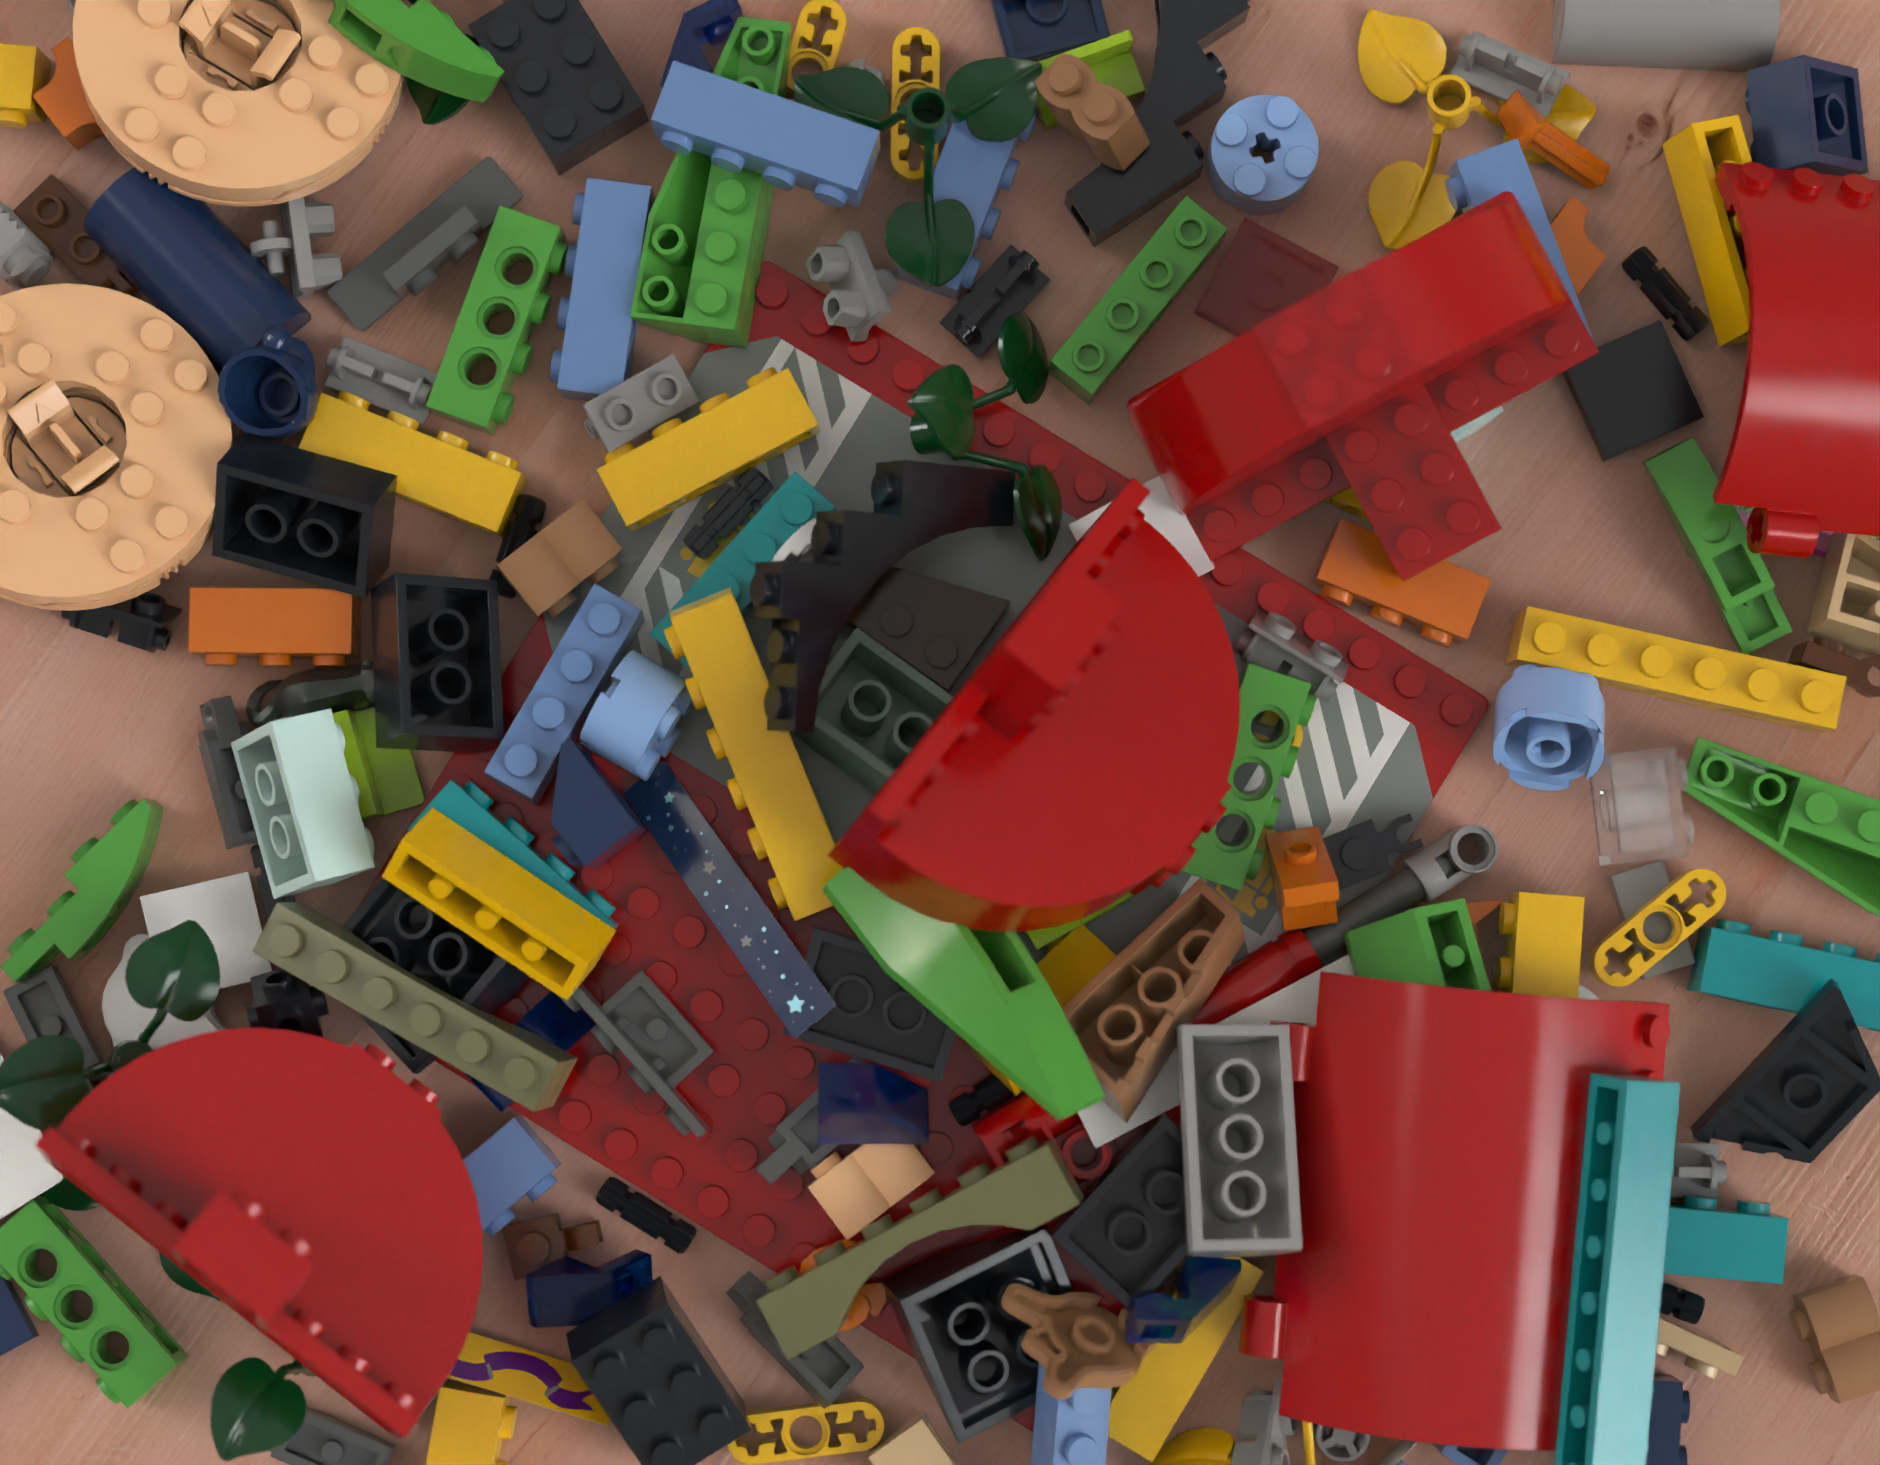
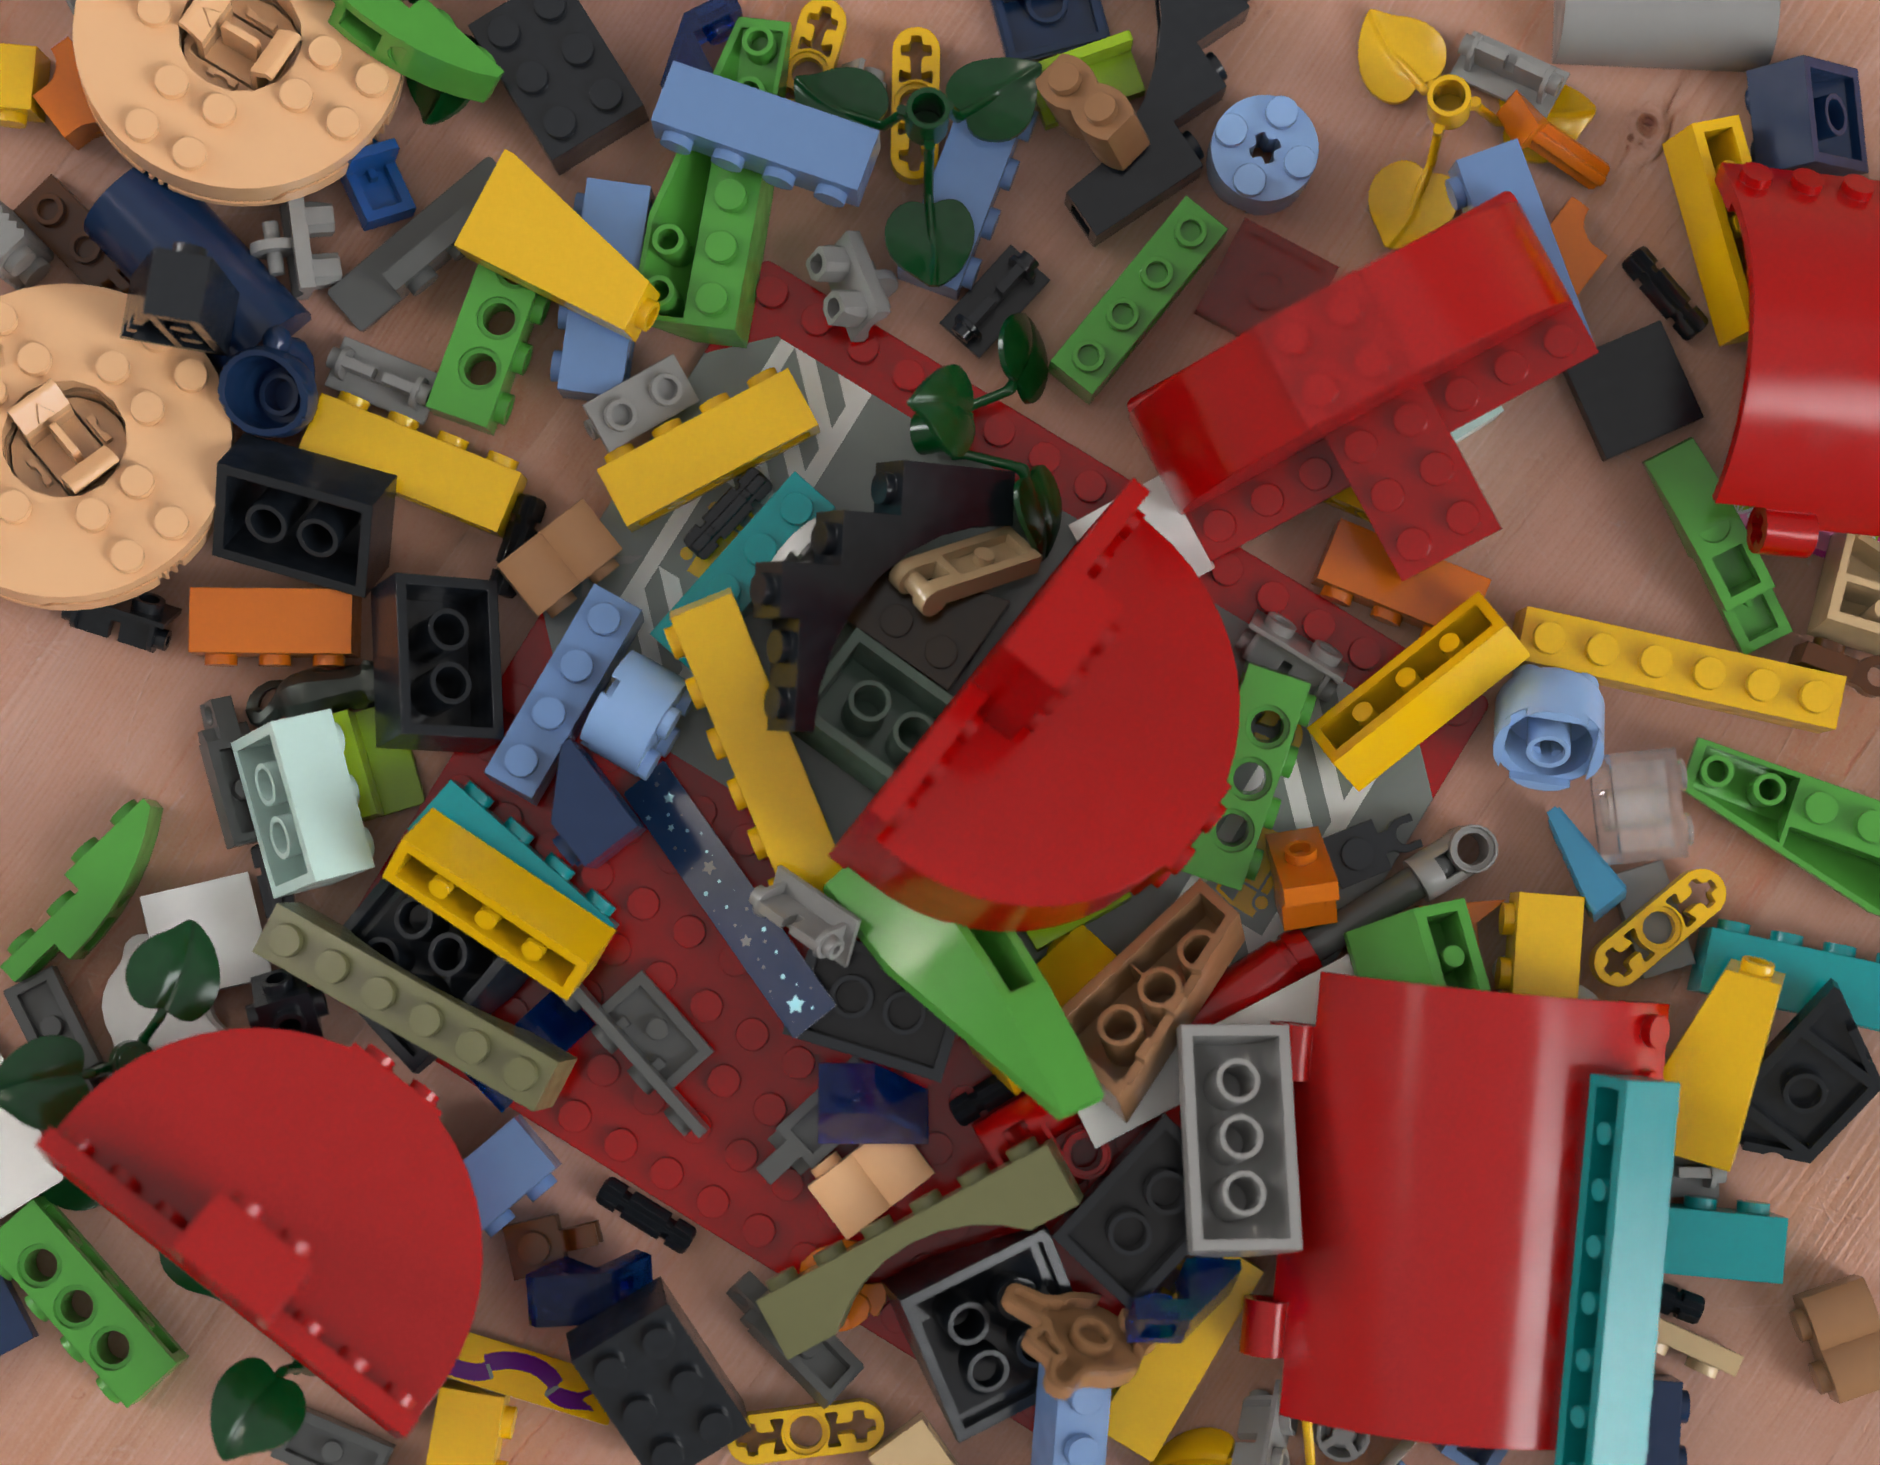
none -> black wedge [120,242,240,356]
none -> blue bracket [340,138,417,231]
none -> yellow slope [454,149,661,343]
none -> light grey hinge [749,865,861,967]
none -> tan plate [889,526,1042,617]
none -> yellow brick [1306,591,1531,792]
none -> dark azure slope [1547,806,1627,922]
none -> yellow slope [1663,955,1786,1172]

